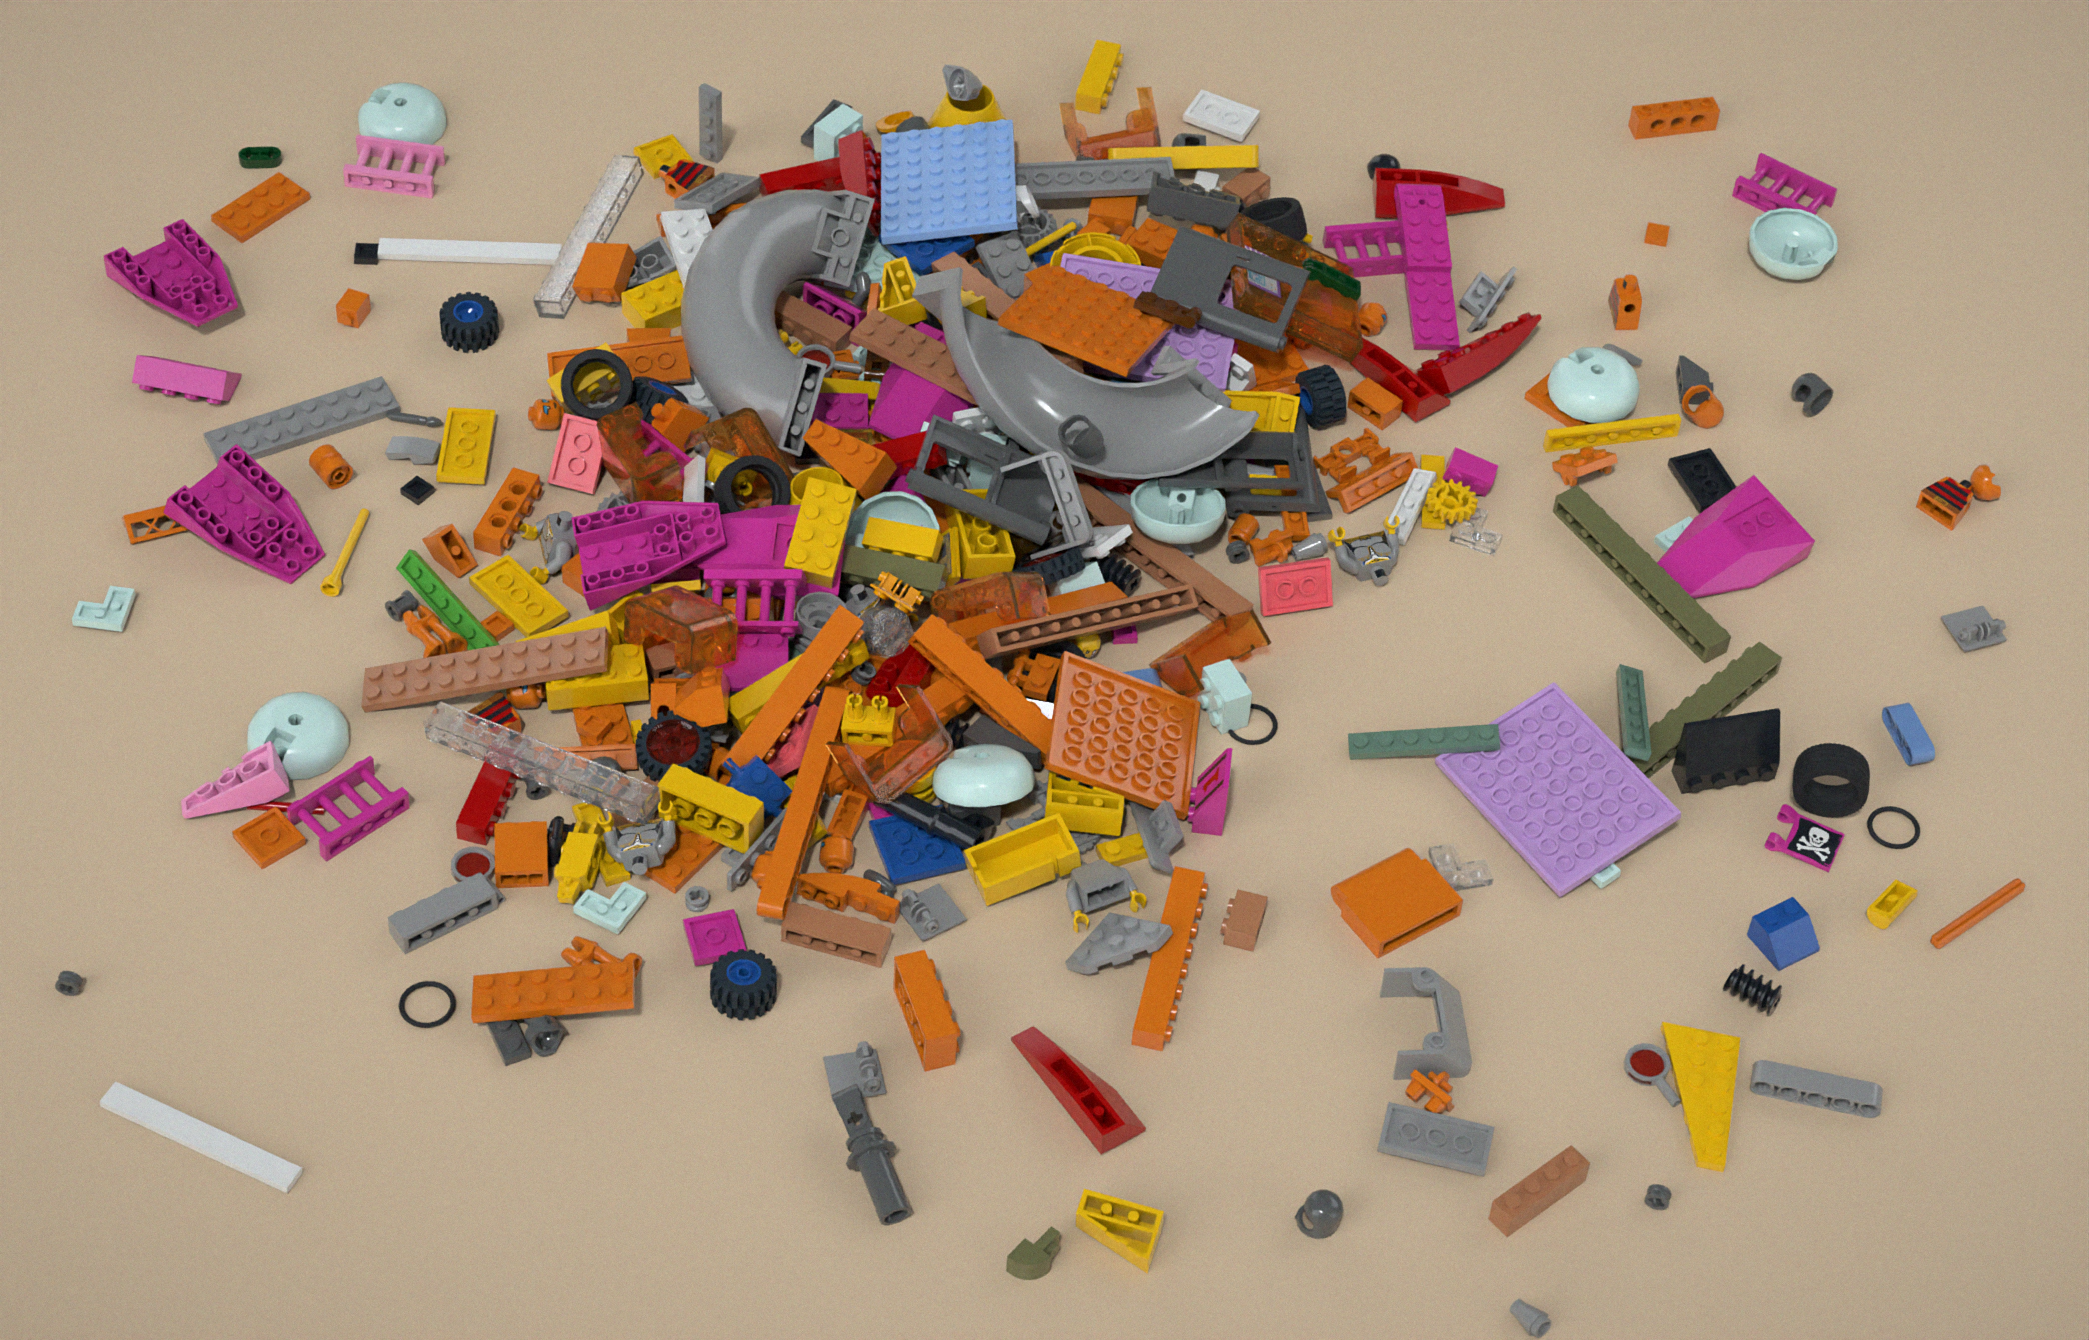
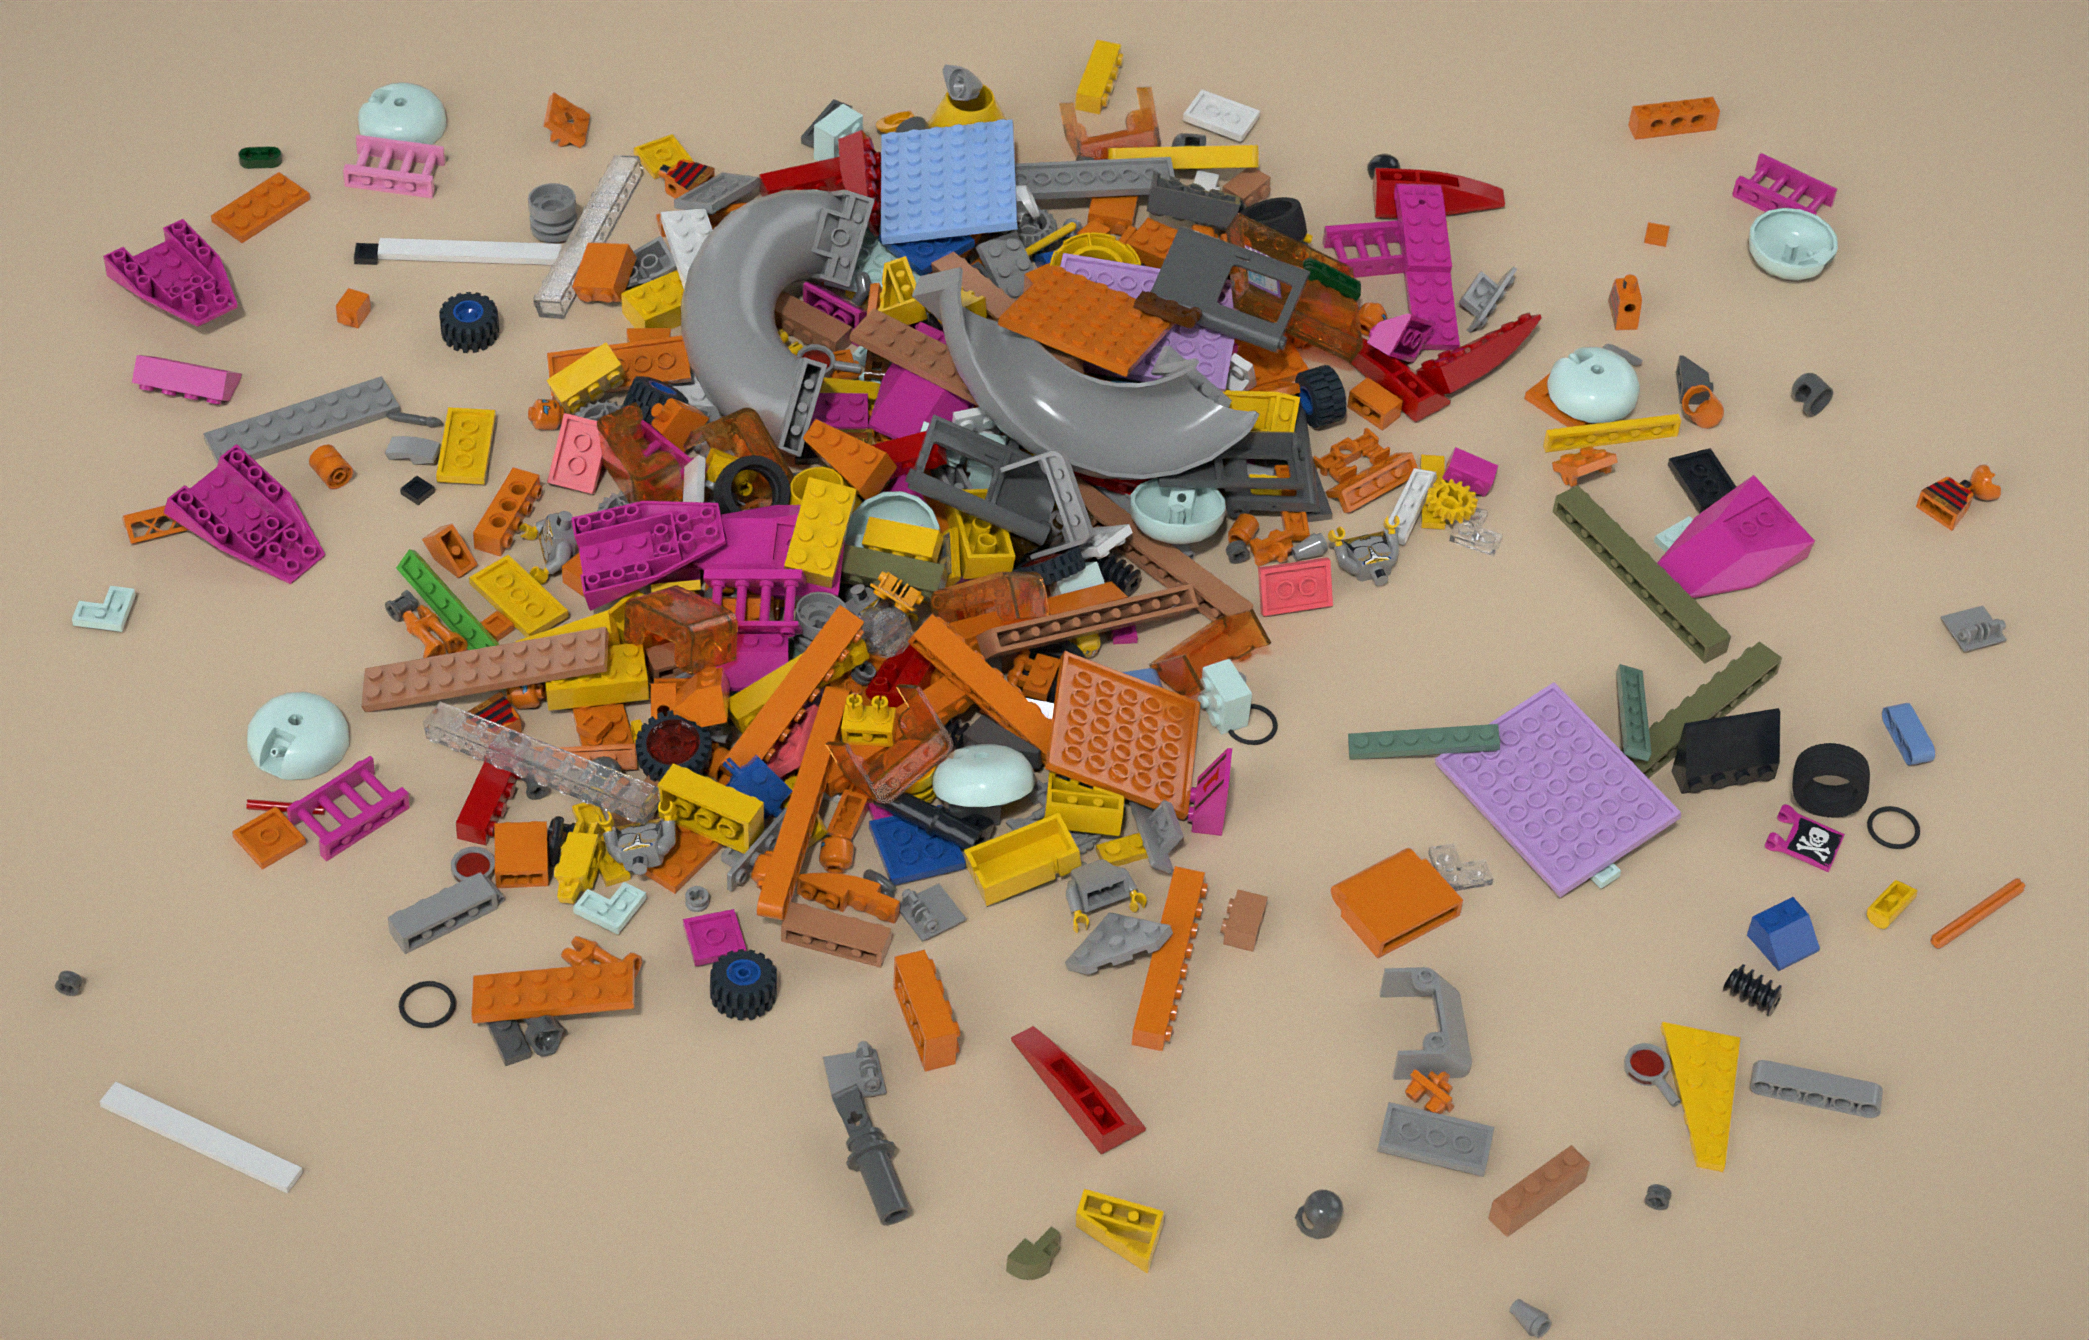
bright pink wedge [181,741,290,819] -> none
yellow piece [320,508,369,597] -> none
black tyre [561,349,633,422] -> none
light grey plate [699,83,722,163] -> none
dark grey helmet [1058,415,1104,459] -> none
none -> light grey wheel [528,183,578,243]
none -> orange piece [543,92,590,148]
none -> dark pink slope [1367,313,1436,363]

